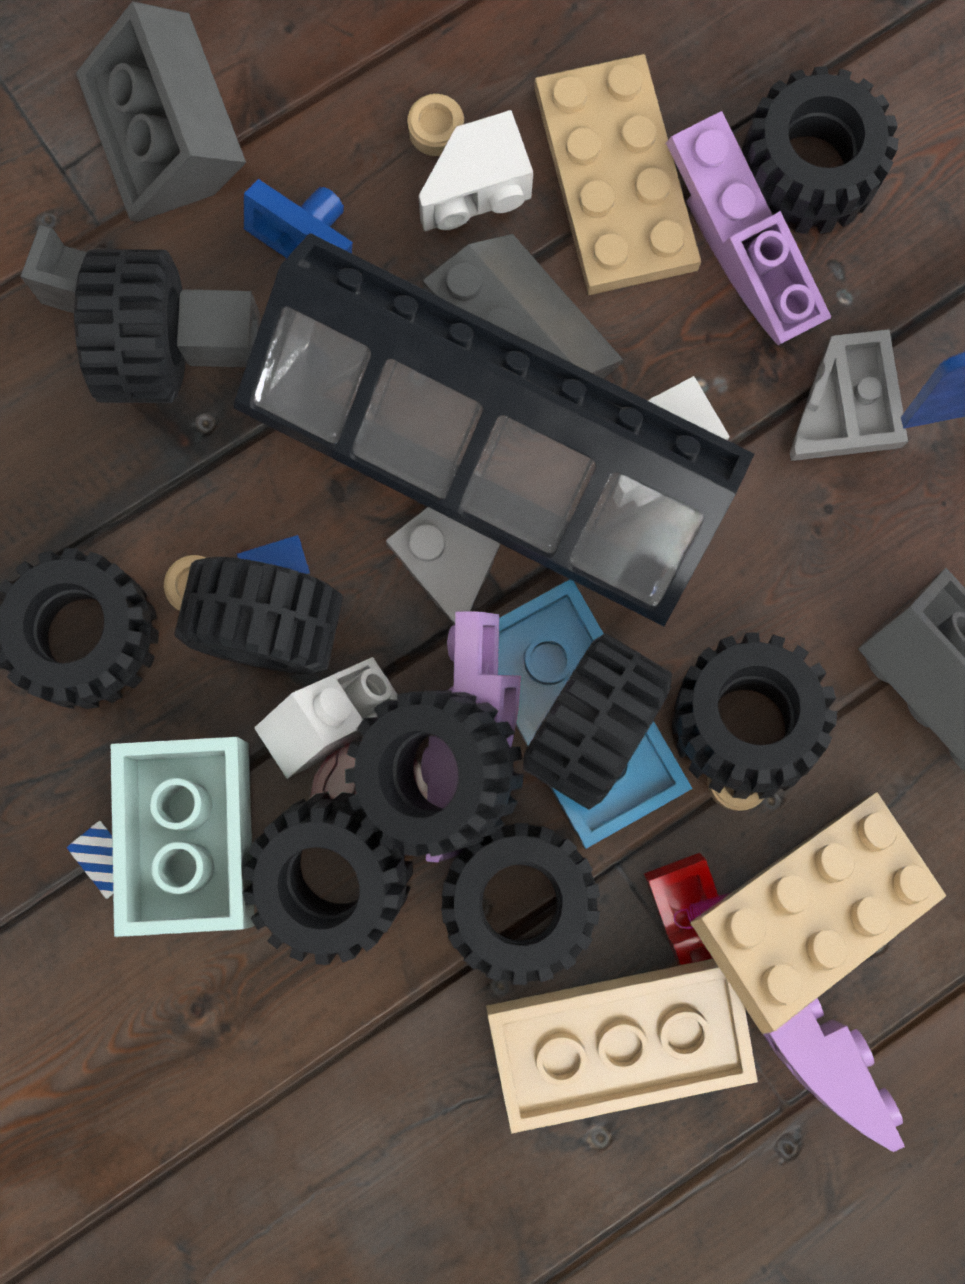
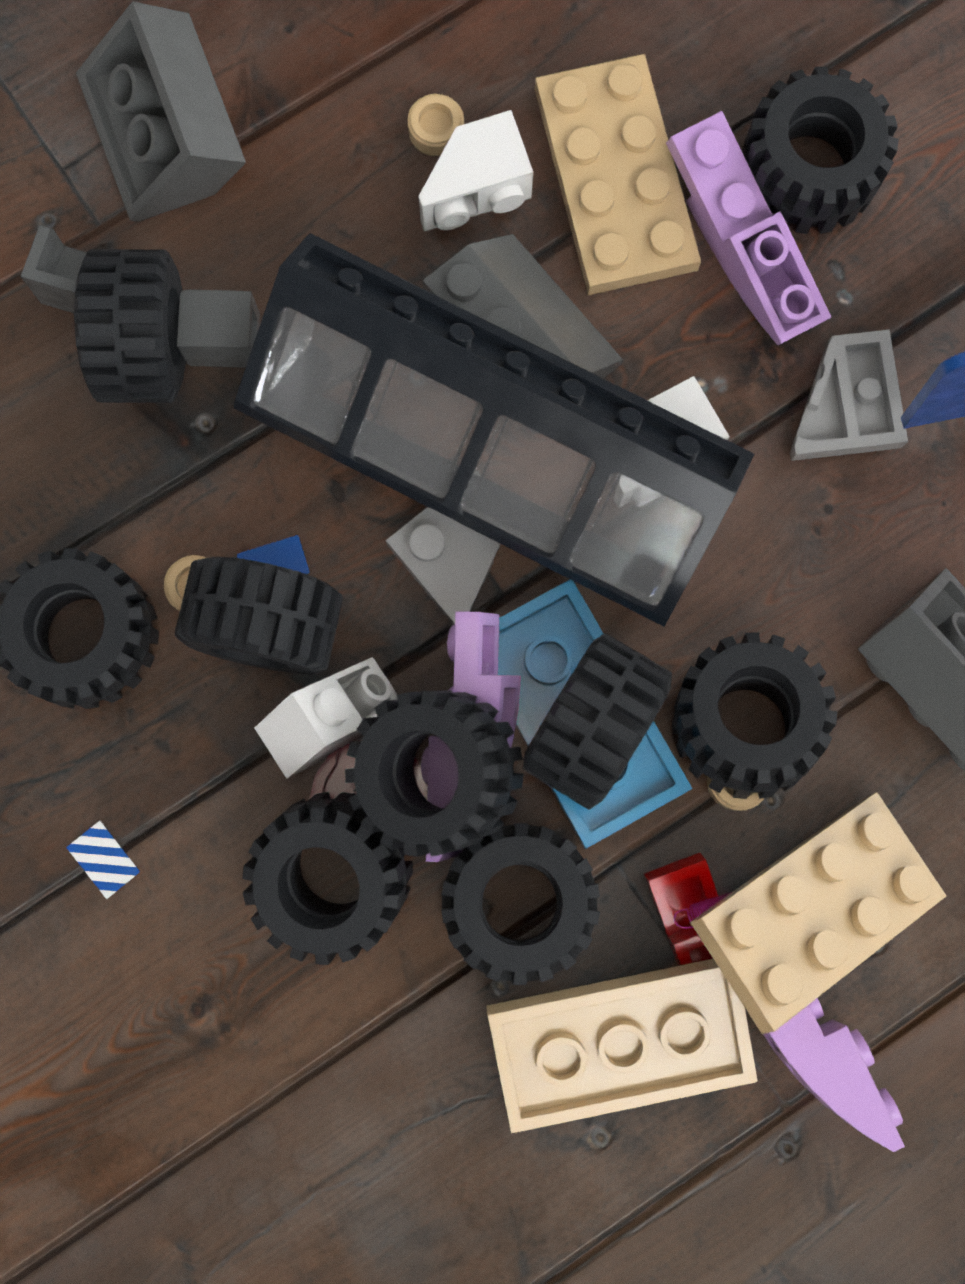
light aqua brick [111,737,255,937] -> none
blue tile [244,179,353,258] -> none

